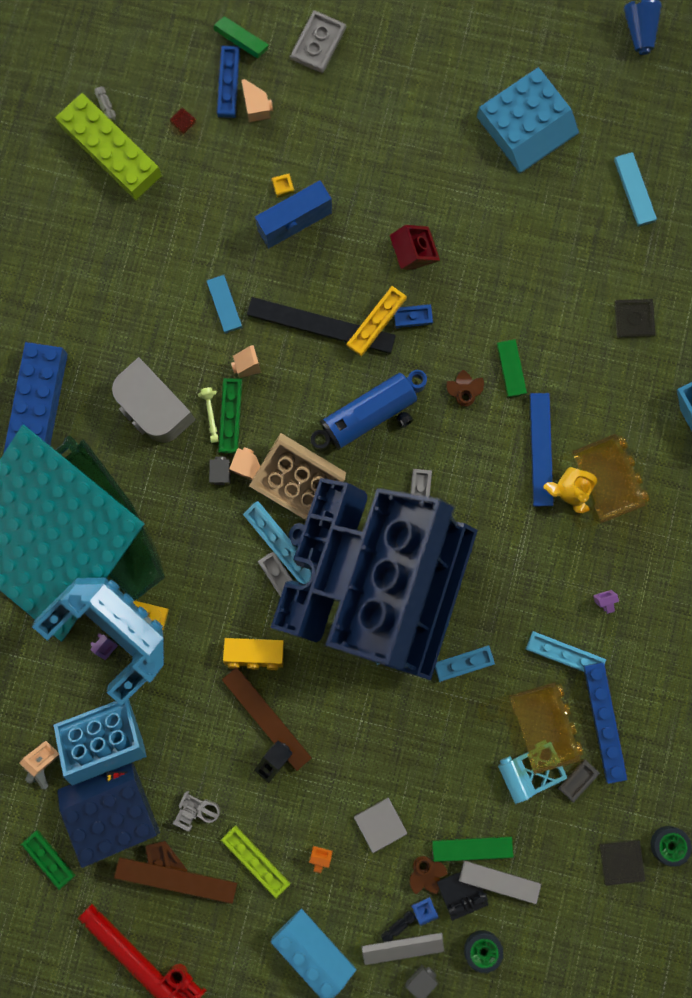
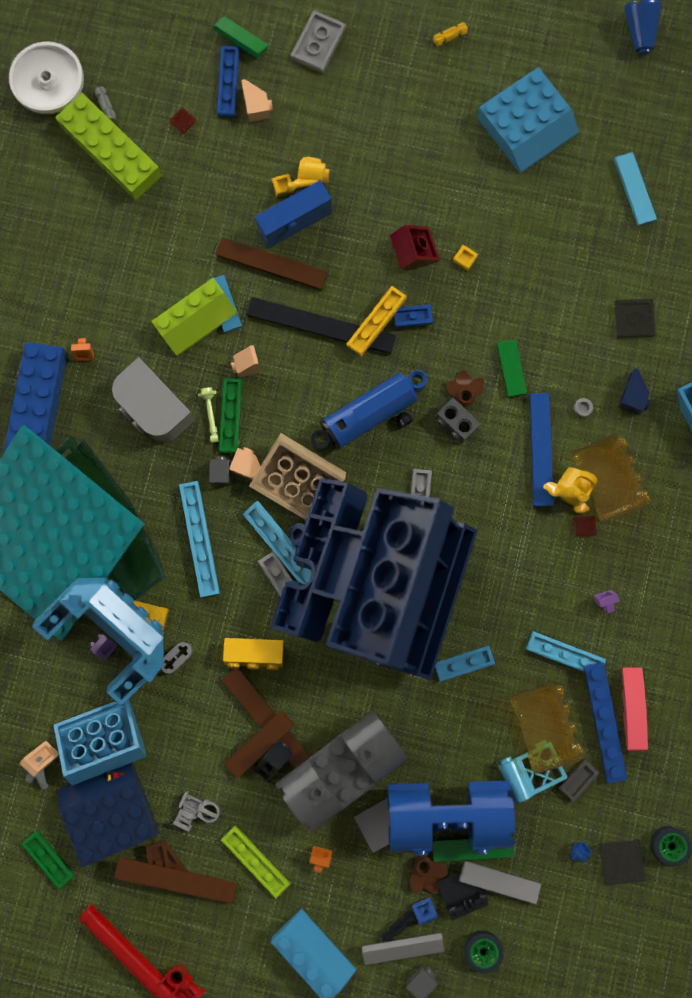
none -> white dish [9,42,84,114]
none -> orange tile [71,338,94,362]
none -> lime slope [151,278,238,356]
none -> light grey beam [161,642,193,674]
none -> medium azure plate [179,481,220,598]
none -> reddish brown tile [216,237,327,290]
none -> reddish brown tile [225,710,295,779]
none -> dark grey cylinder [276,710,409,834]
none -> yellow piece [287,157,330,193]
none -> blue cylinder [387,781,515,856]
none -> yellow axle [433,22,468,46]
none -> dark grey brick [436,398,481,443]
none -> yellow tile [452,245,478,271]
none -> blue plate [570,841,591,862]
none -> light grey tile [573,398,593,418]
none -> clear red tile [575,516,597,536]
none -> dark blue slope [618,368,650,415]
none -> coral slope [621,668,648,751]

